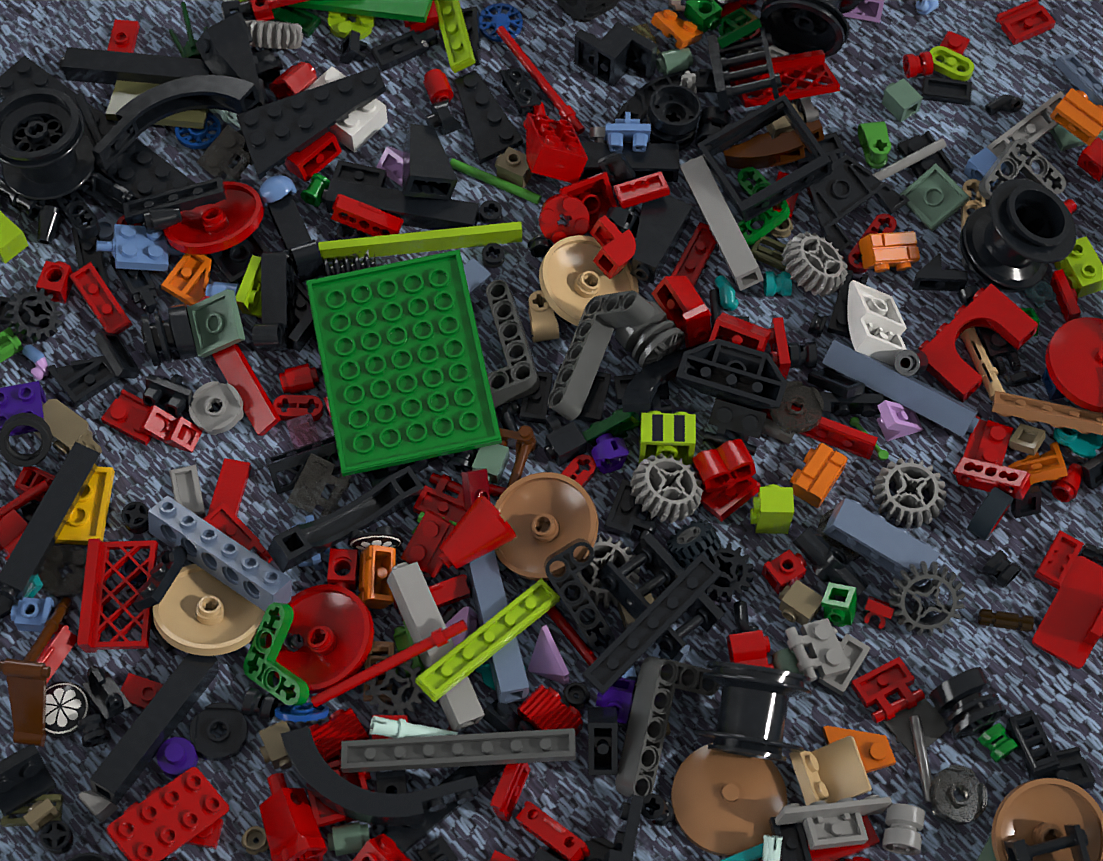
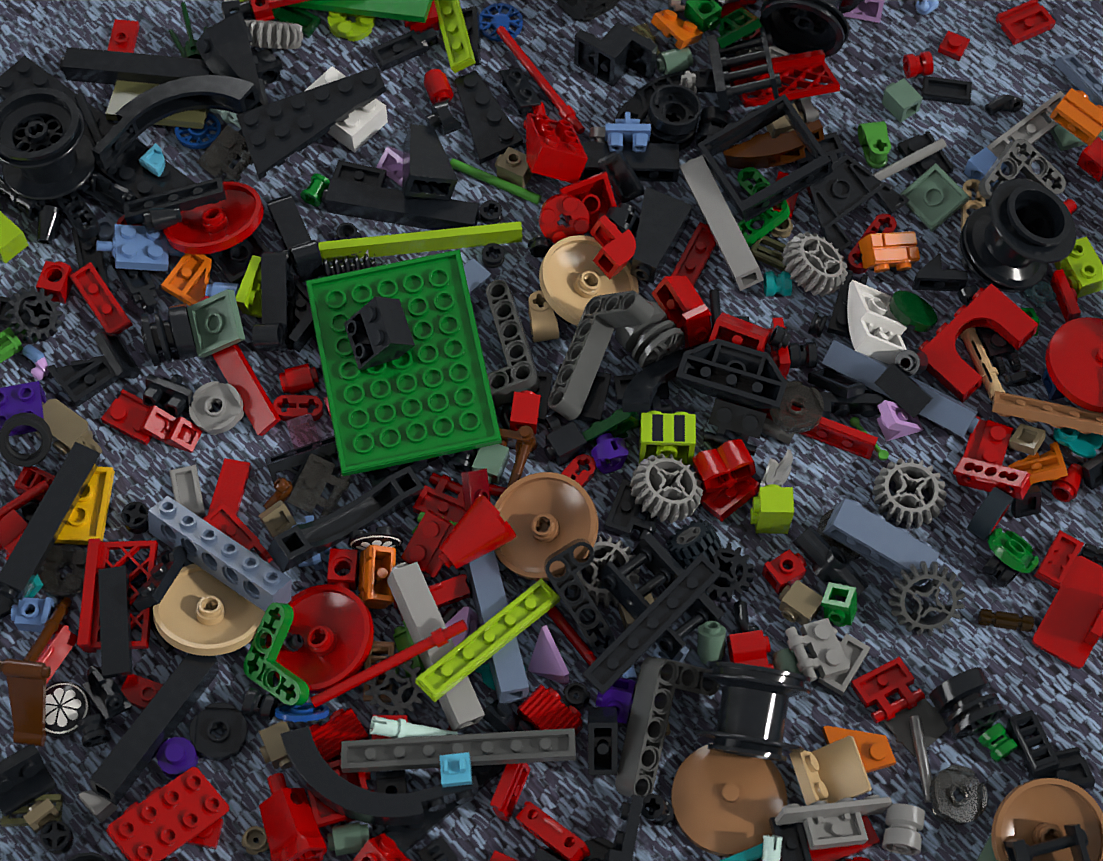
medium blue hair [258,175,297,207] -> none
red brick [269,62,317,100] -> none
red brick [285,131,342,182] -> none
red piece [331,194,404,236] -> none
black tile [340,30,368,64] -> none
red plate [613,171,670,209] -> none
teal arm [715,275,739,311] -> none
orange brick [790,443,848,509] -> none
red tile [864,595,895,629] -> none
lime plate [930,46,974,81] -> none
none -> black tile [98,565,133,679]
none -> medium azure tile [139,143,165,177]
none -> dark tan plate [258,500,297,538]
none -> reddish brown arm [263,477,293,509]
none -> black slope [344,296,415,370]
none -> medium azure tile [439,752,472,787]
none -> red brick [510,390,541,435]
none -> sand green brick [697,621,726,664]
none -> light grey plate [759,449,793,489]
none -> black plate [769,325,791,351]
none -> black tile [874,363,933,418]
none -> dark green tile [889,290,938,332]
none -> green tile [987,528,1039,573]

